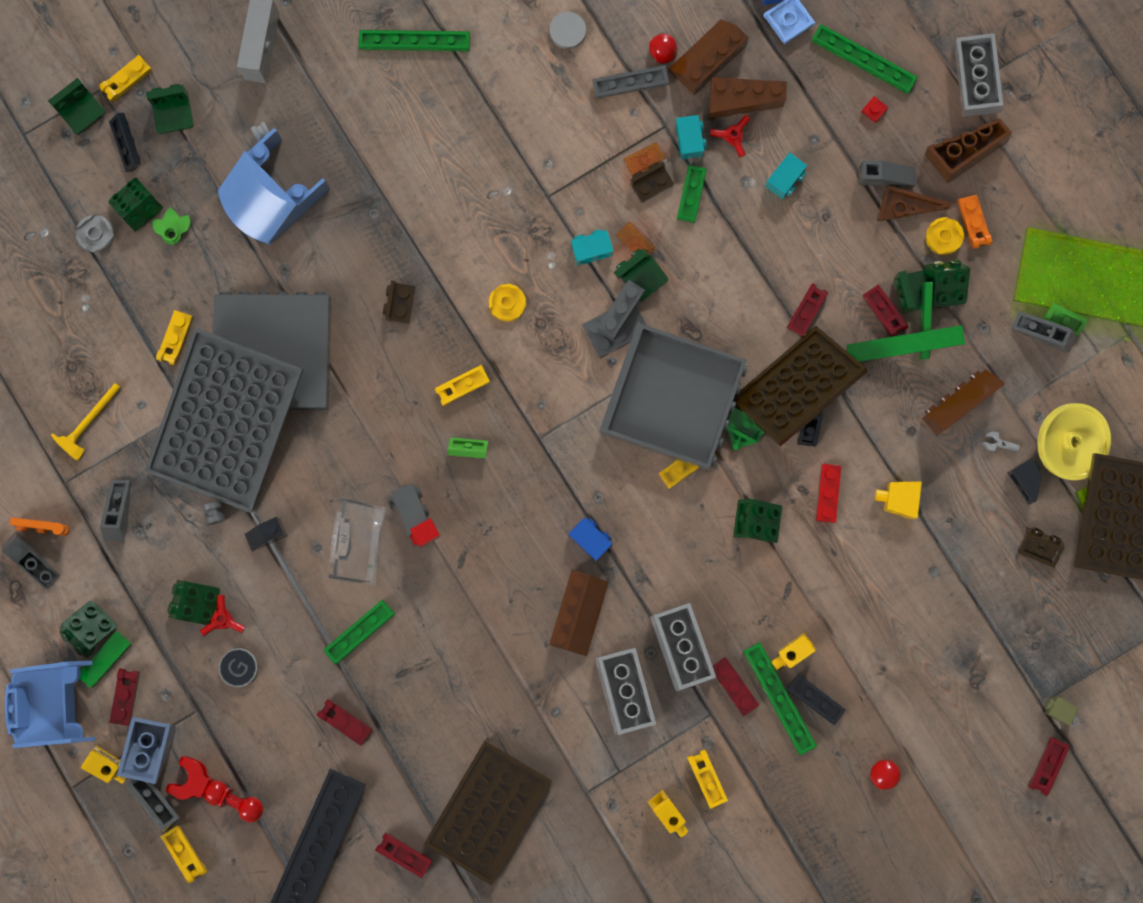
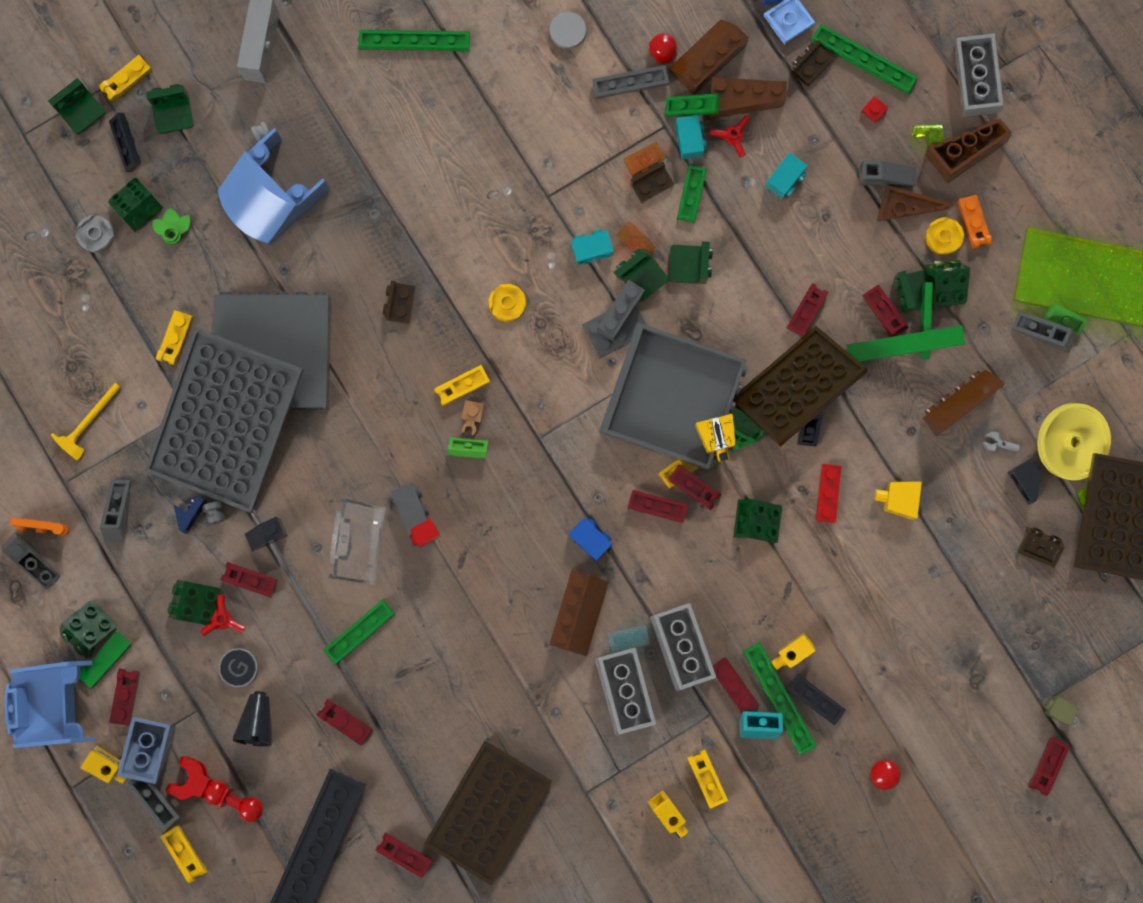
none -> dark blue slope [174,496,208,534]
none -> dark red plate [220,562,278,598]
none -> black cone [233,691,273,747]
none -> medium nougat plate [461,400,484,436]
none -> clear light blue plate [608,625,650,653]
none -> dark red plate [627,490,688,523]
none -> green tile [665,94,720,117]
none -> dark red plate [668,464,722,510]
none -> dark green bracket [669,241,713,284]
none -> yellow torso [695,414,735,462]
none -> teal brick [739,711,783,739]
none -> dark brown bracket [792,40,834,86]
none -> clear neon green piece [912,124,944,146]

